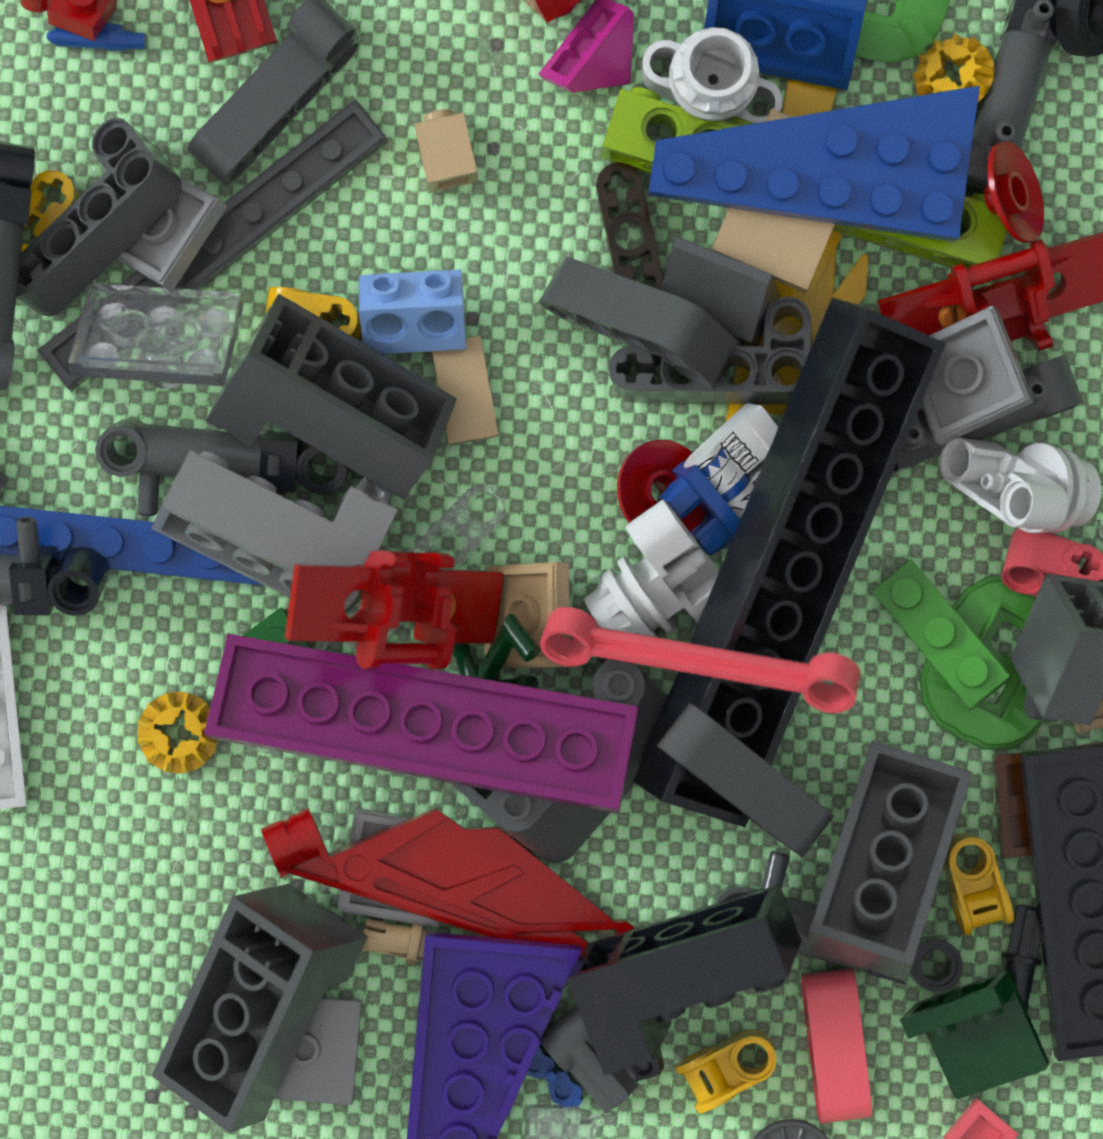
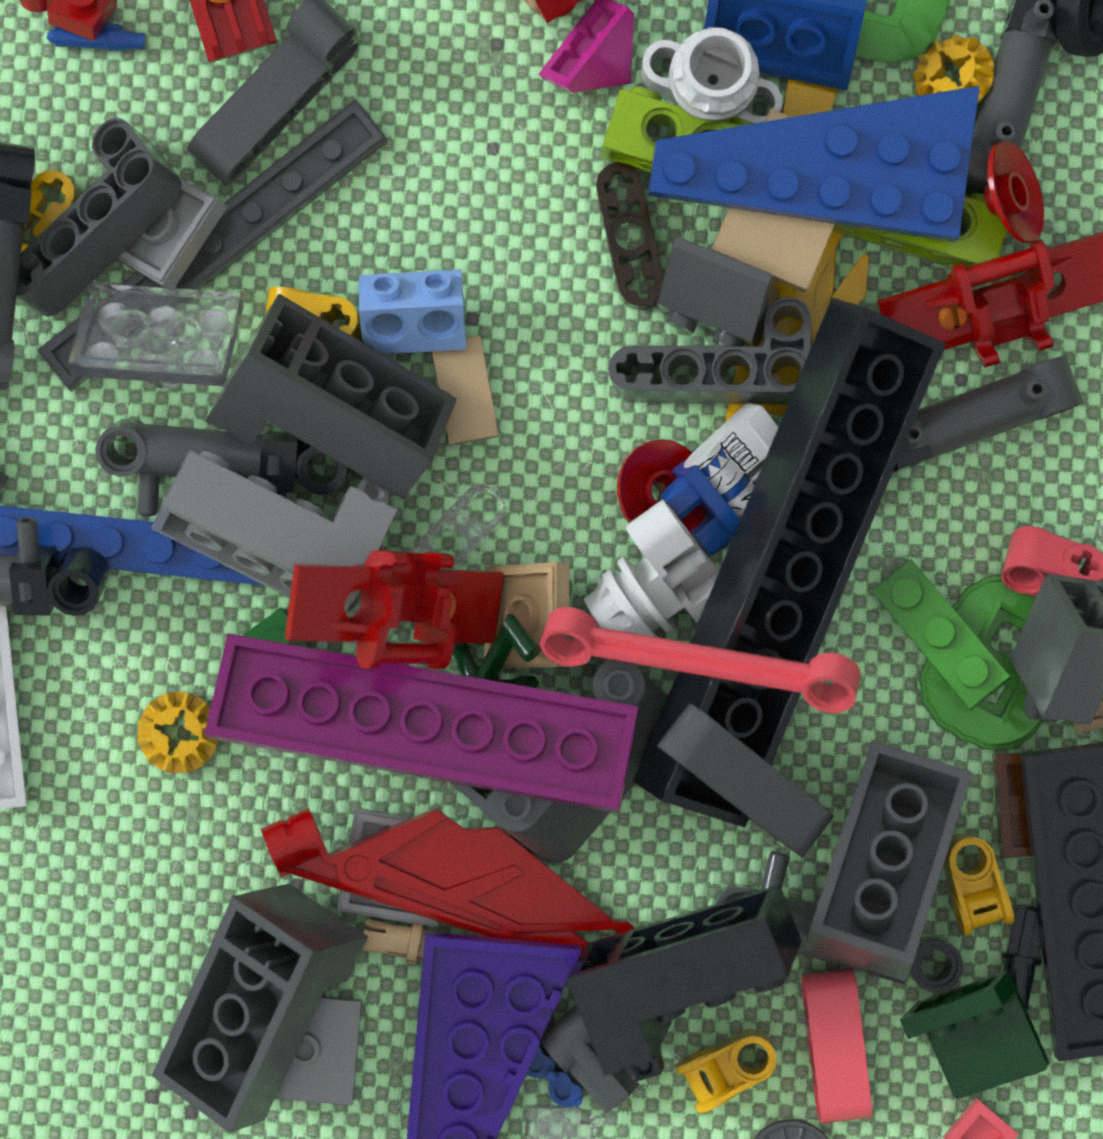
tan brick [414,109,479,193] -> none
dark grey beam [539,257,738,388] -> none
light grey plate [921,306,1035,445] -> none
white beam [940,437,1101,534] -> none

